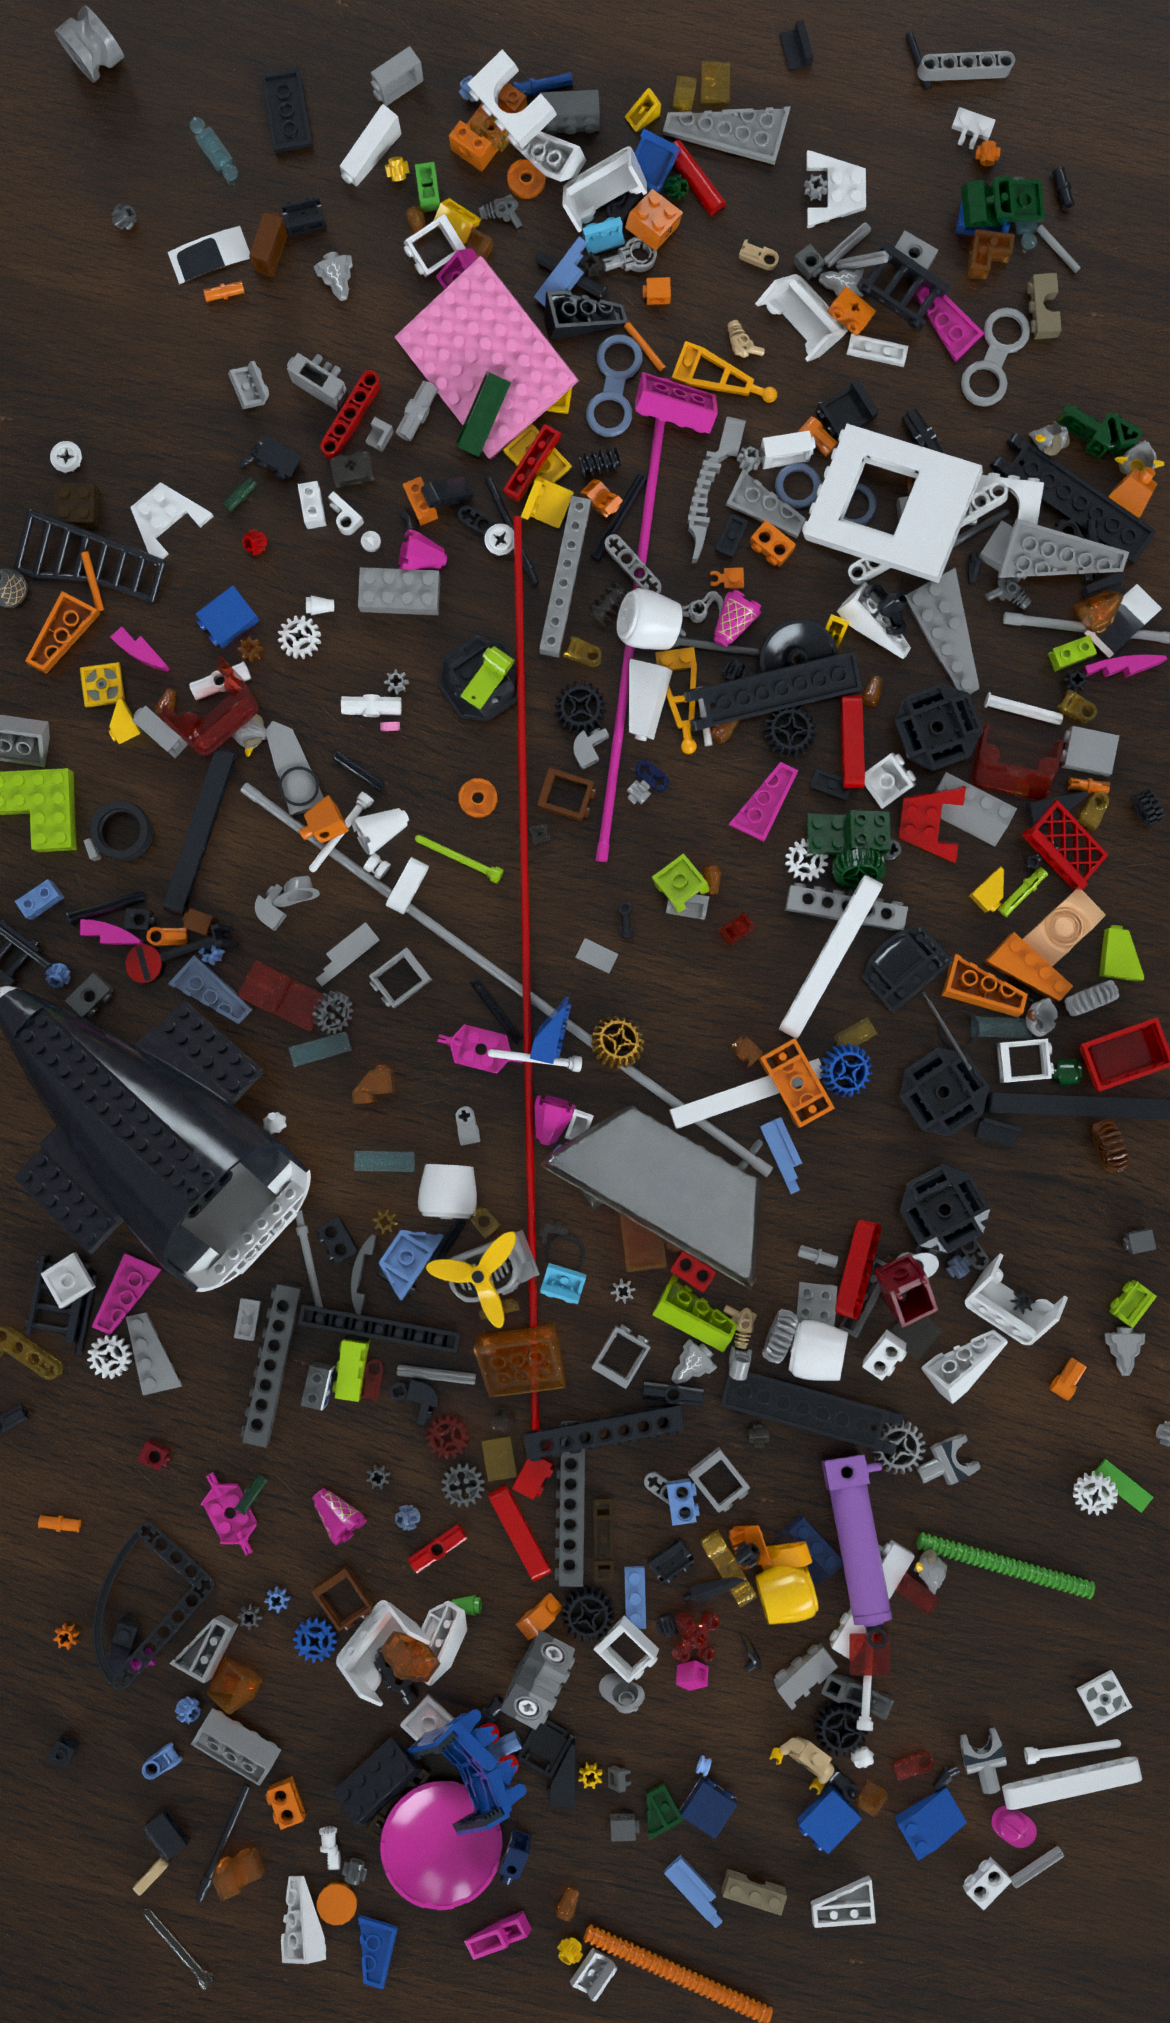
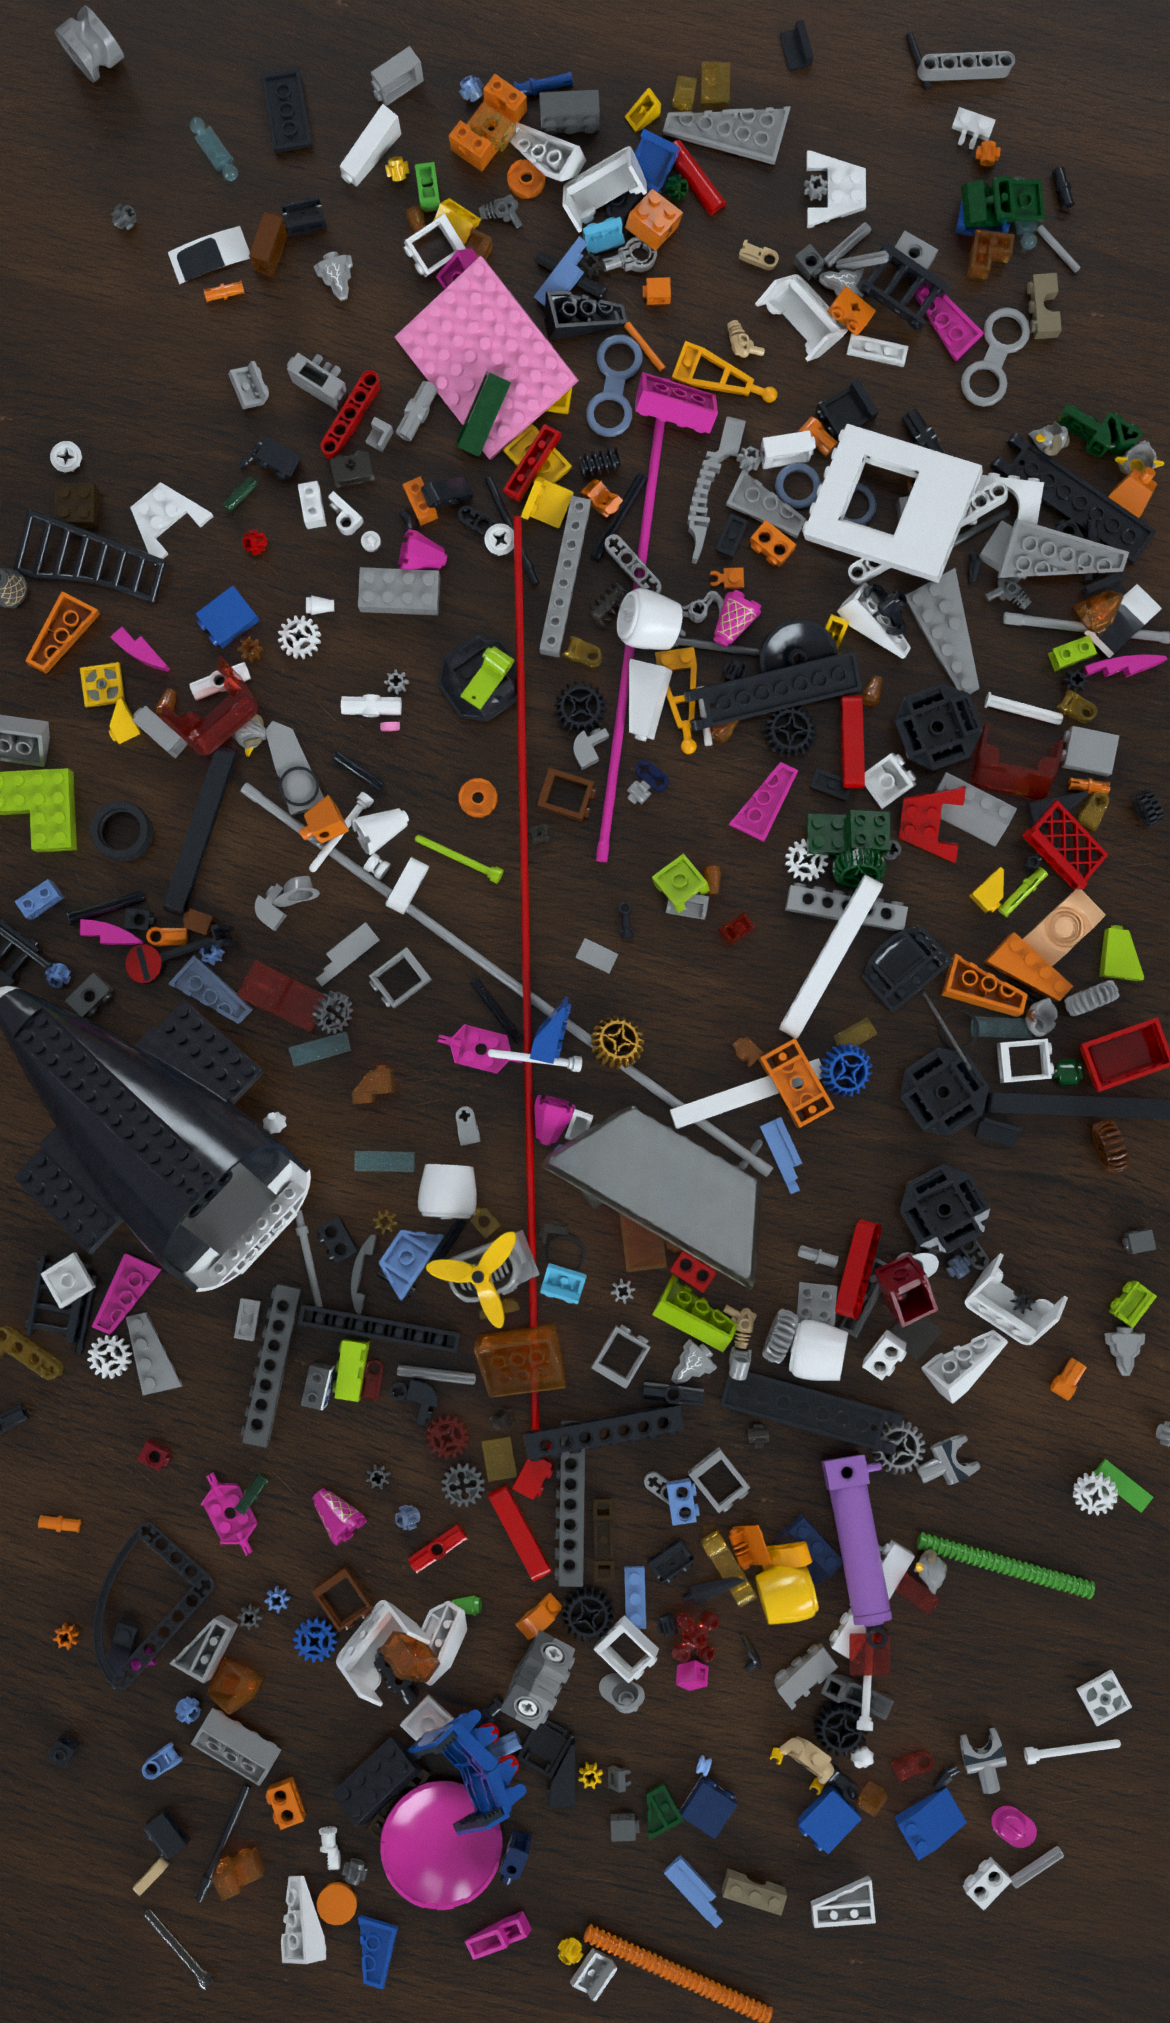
orange bar [81,551,104,611] -> none
light grey tile [83,838,101,861] -> none
white arch [467,49,557,148] -> none
clear orange cone [556,1888,579,1922] -> none
black gear [735,1541,760,1569] -> none
white beam [1002,1757,1142,1810] -> none

